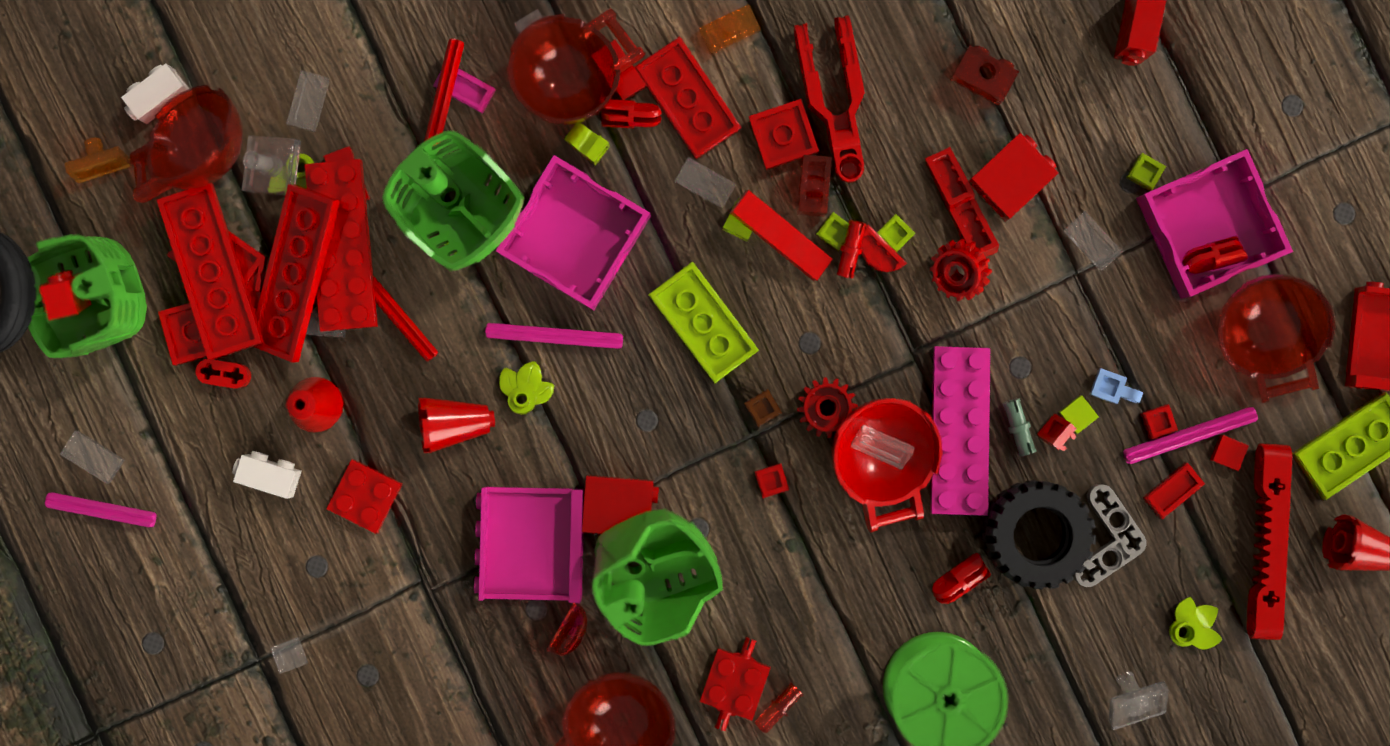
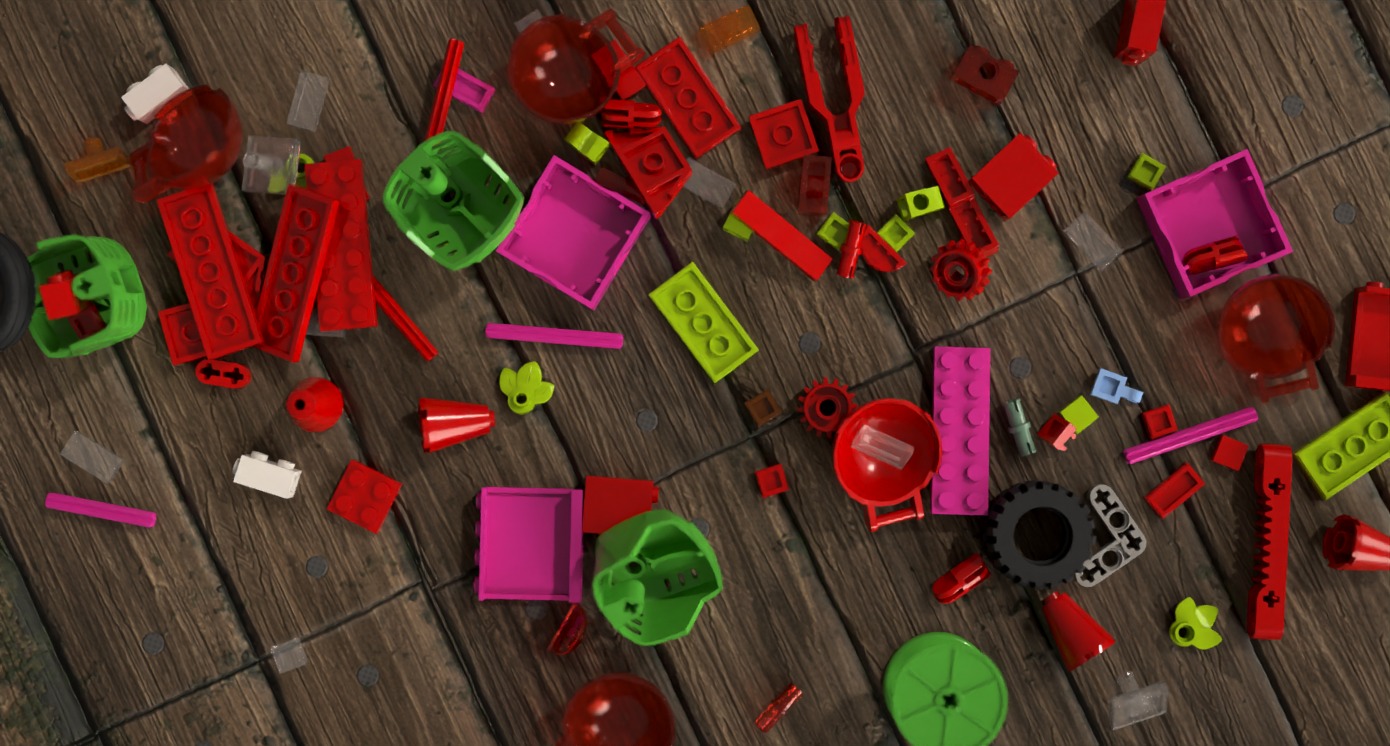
red plate [700,637,771,731] -> none
none -> red tile [67,304,107,341]
none -> clear red axle [595,168,645,206]
none -> red wing [604,127,692,219]
none -> lime leg [896,186,945,222]
none -> red cone [1042,591,1115,672]

